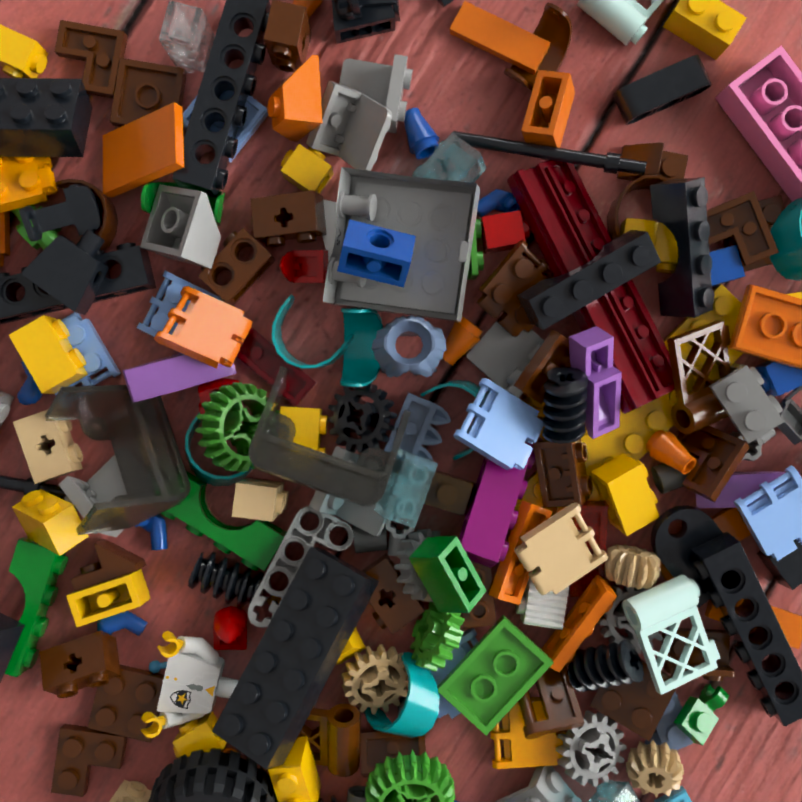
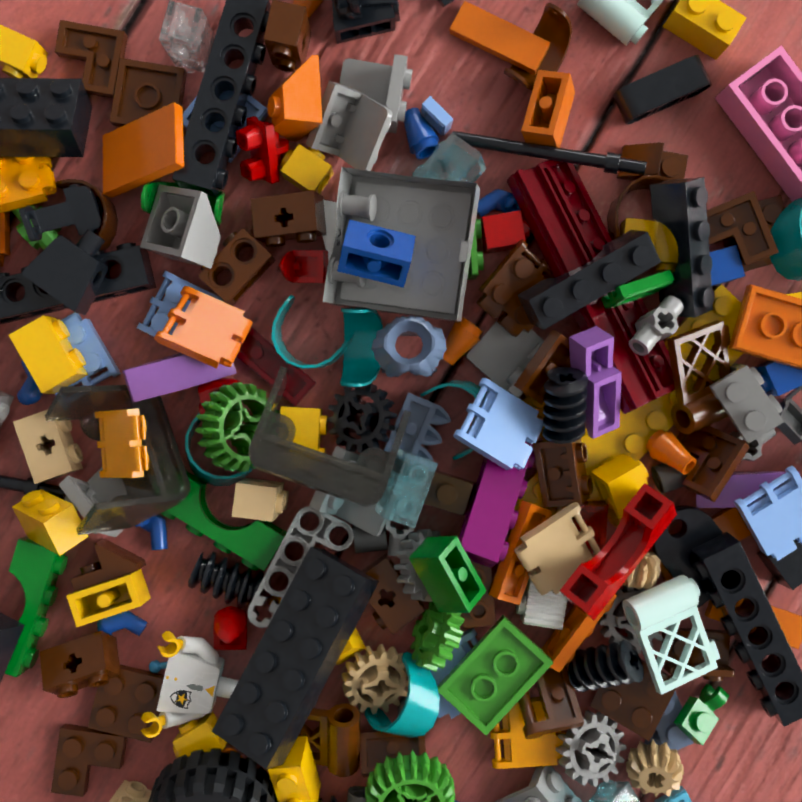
none -> light orange plate [95,408,149,478]
none -> red hips [236,116,289,184]
none -> light blue tile [421,96,453,136]
none -> red arch [559,483,677,621]
none -> green tile [601,270,675,309]
none -> light grey axle [629,295,684,356]

